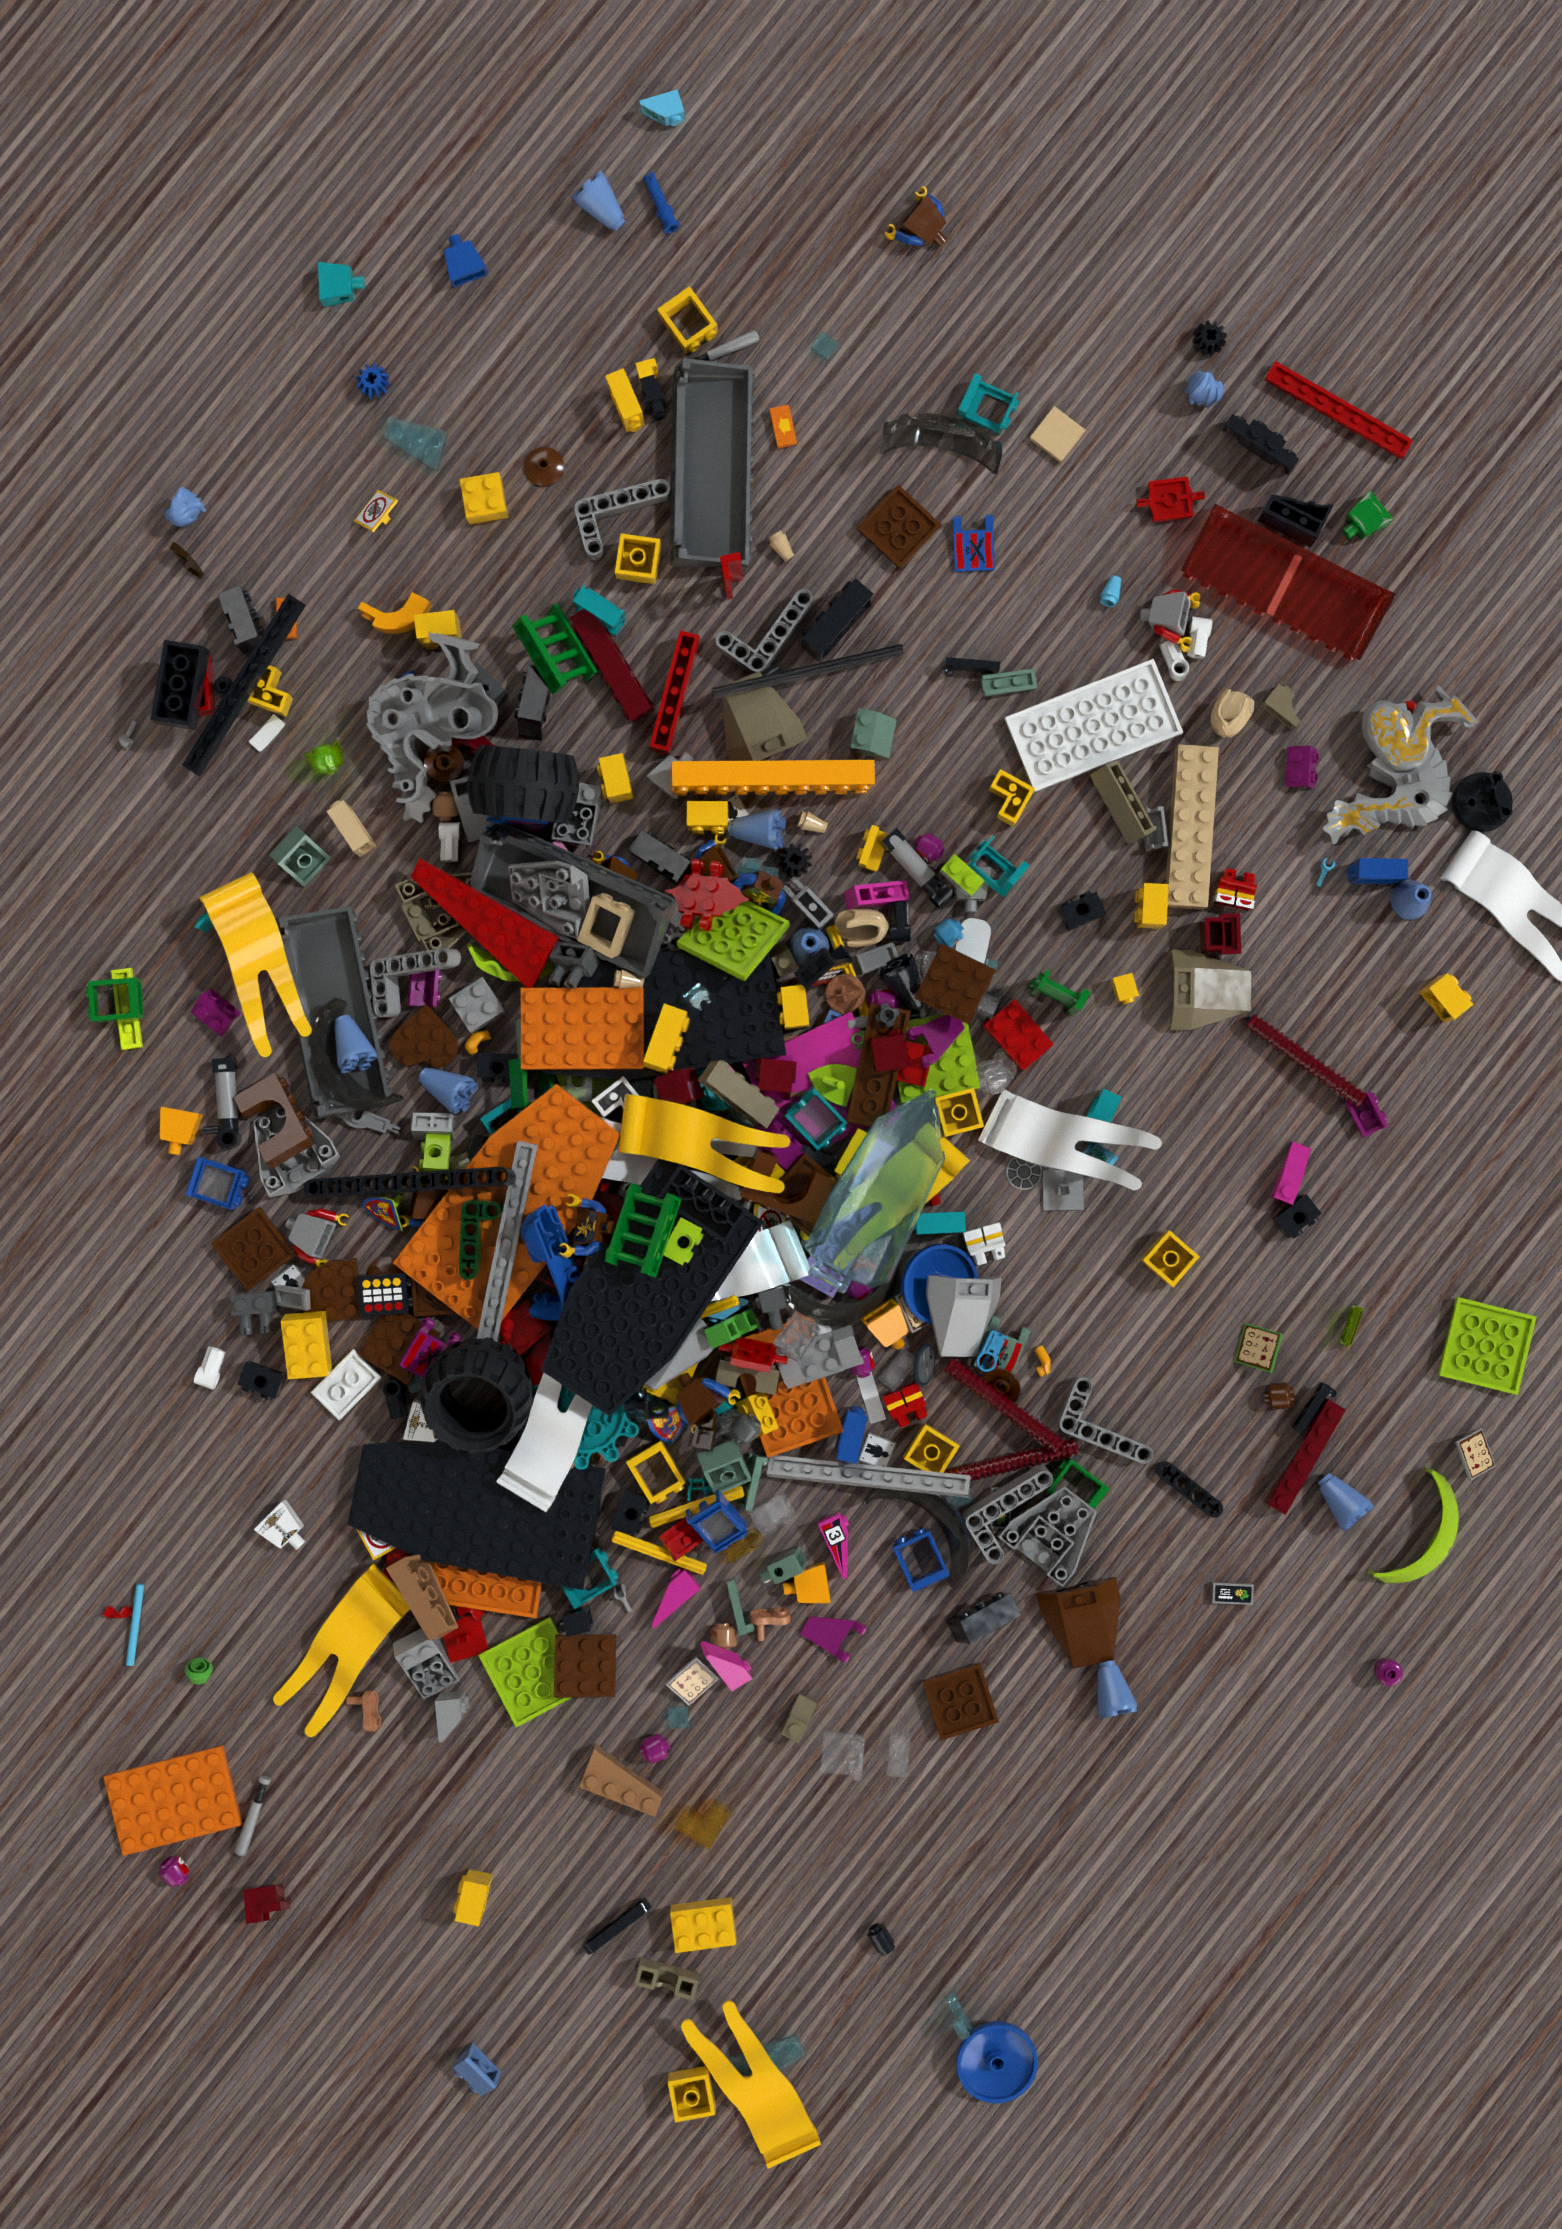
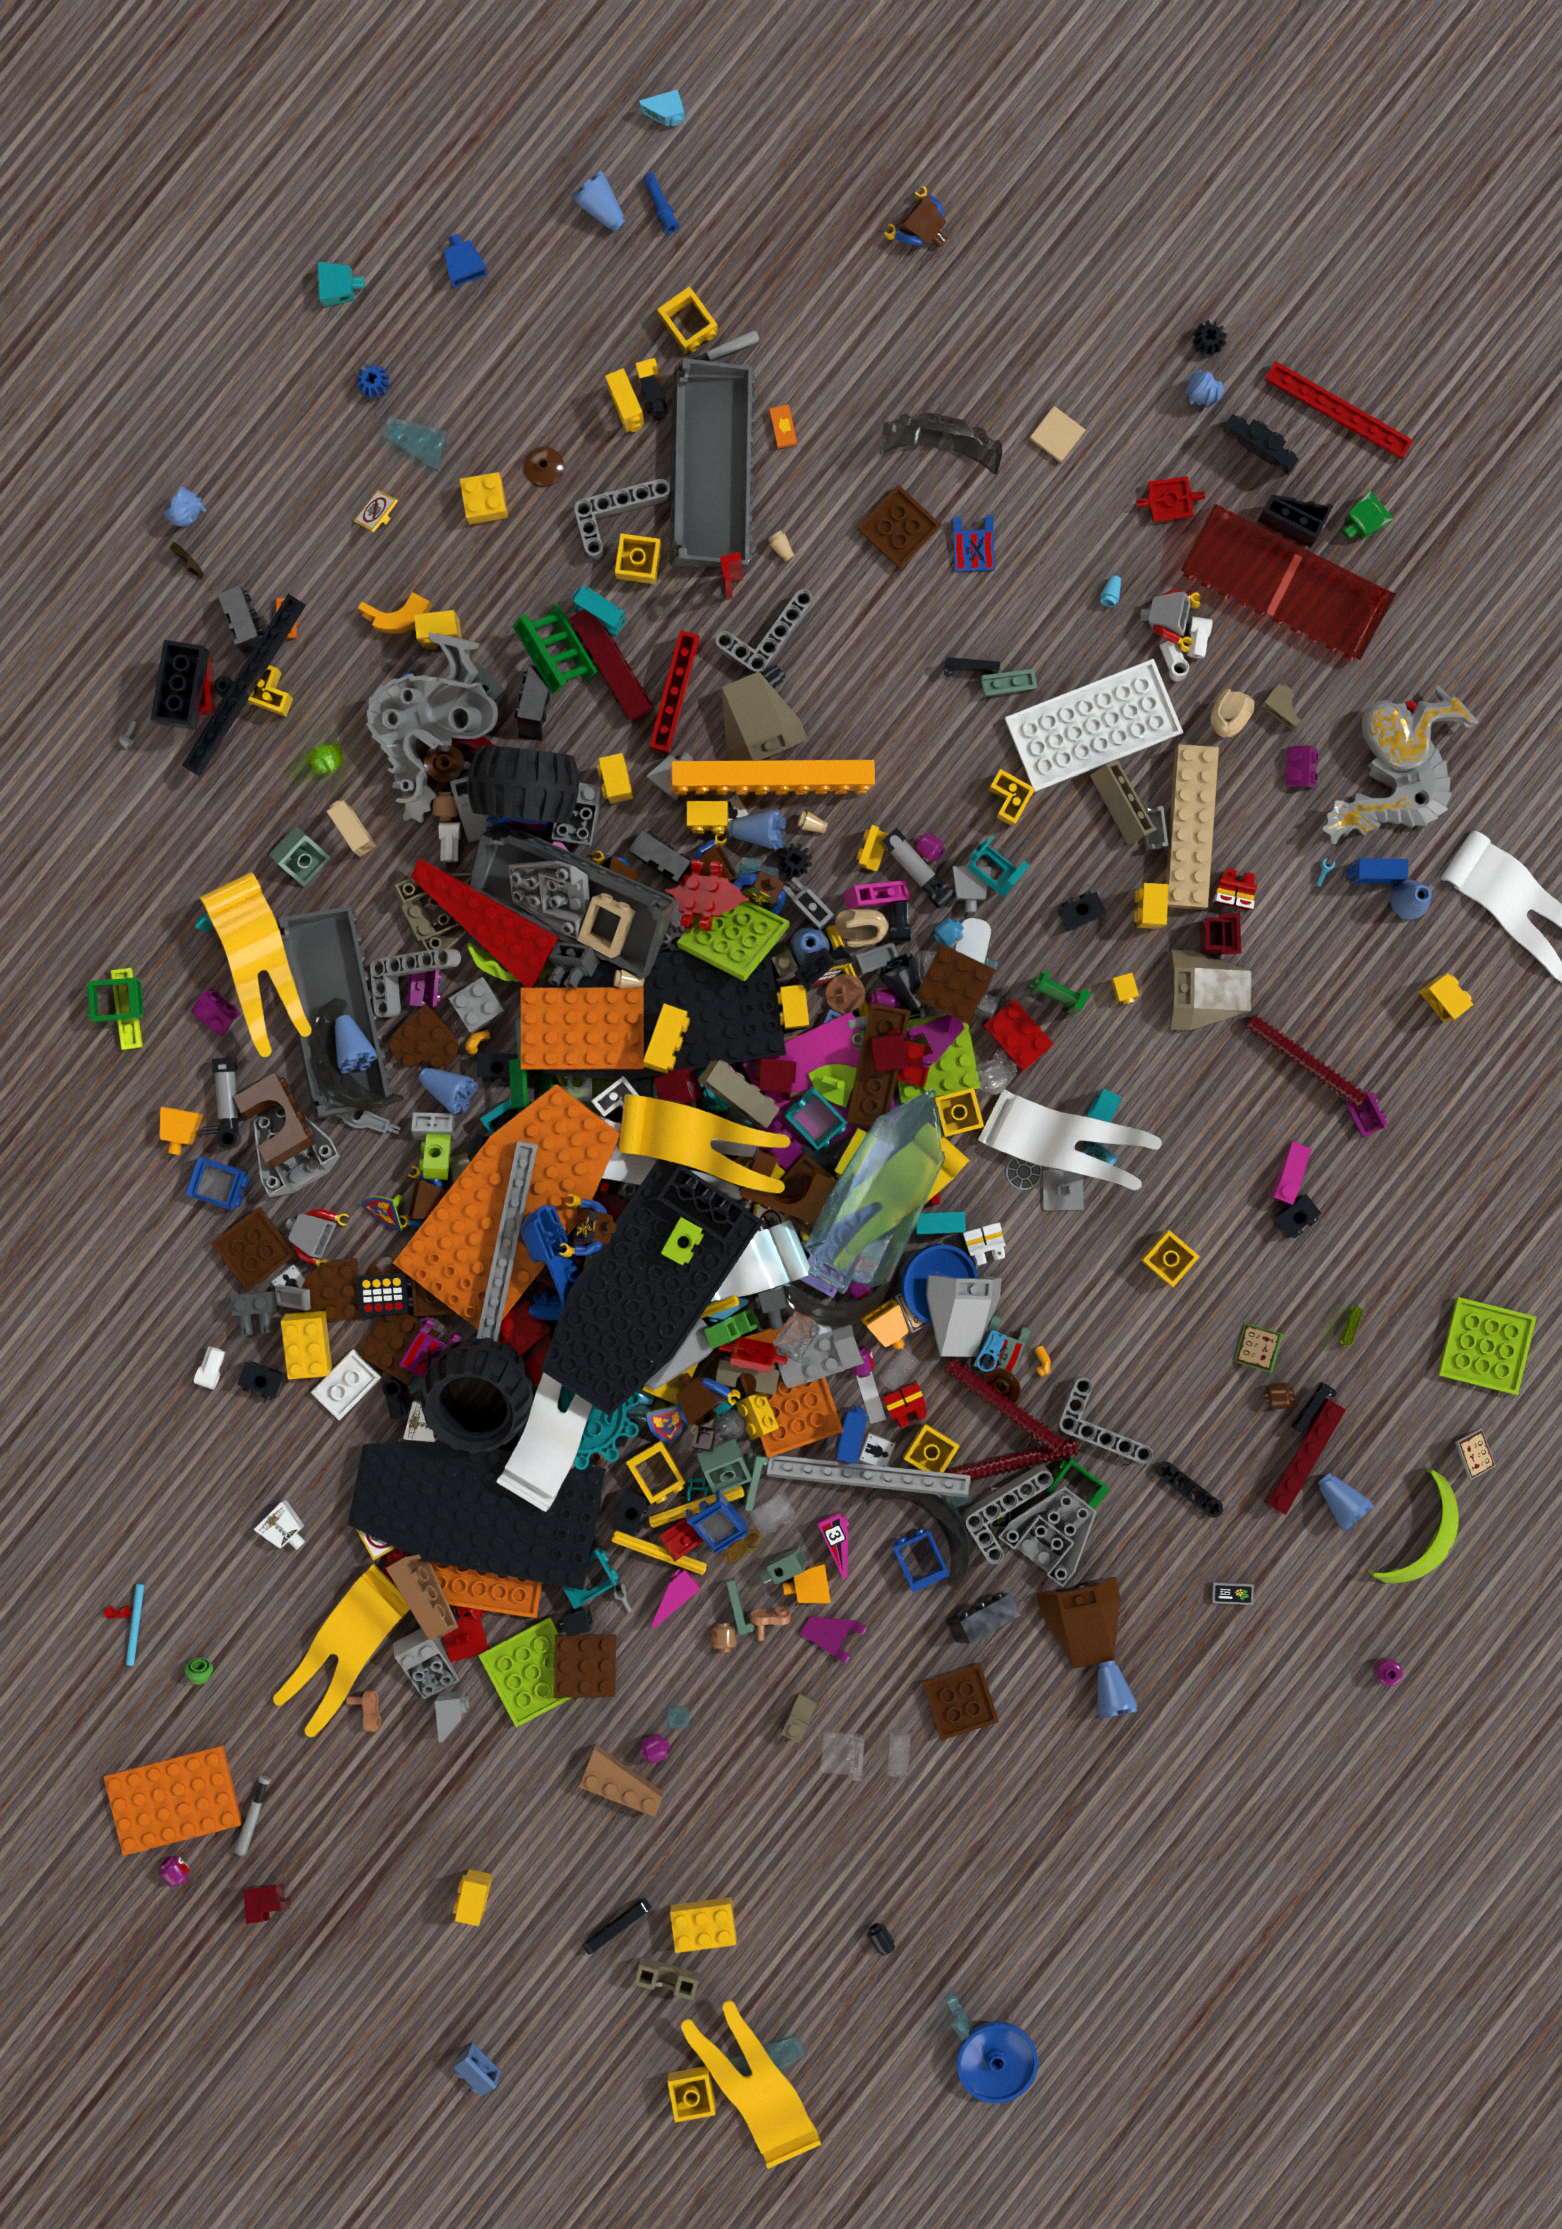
white sticker [249,714,285,752] -> none
black beam [303,1167,516,1198] -> none
dark green beam [459,1199,503,1280] -> none
green fence [605,1183,682,1278] -> none
black bracket [624,1388,669,1420] -> none
piece [665,1656,719,1705] -> none
clear yellow brick [675,1798,731,1850] -> none
clear light blue tile [683,983,710,1011] -> none
dark pink slope [700,1641,752,1691] -> none
black axle [711,644,904,699] -> none
dark grey head [731,1414,761,1444] -> none
black brick [802,578,874,663] -> none
clear light blue tile [811,332,839,361] -> none
sand green slope [850,708,897,759] -> none
dark grey plate [875,1003,899,1027] -> none
dark grey wheel [914,1344,935,1386] -> none
lime brick [940,854,985,899] -> none
teal window [957,373,1020,435] -> none
black piece [1451,771,1513,833] -> none

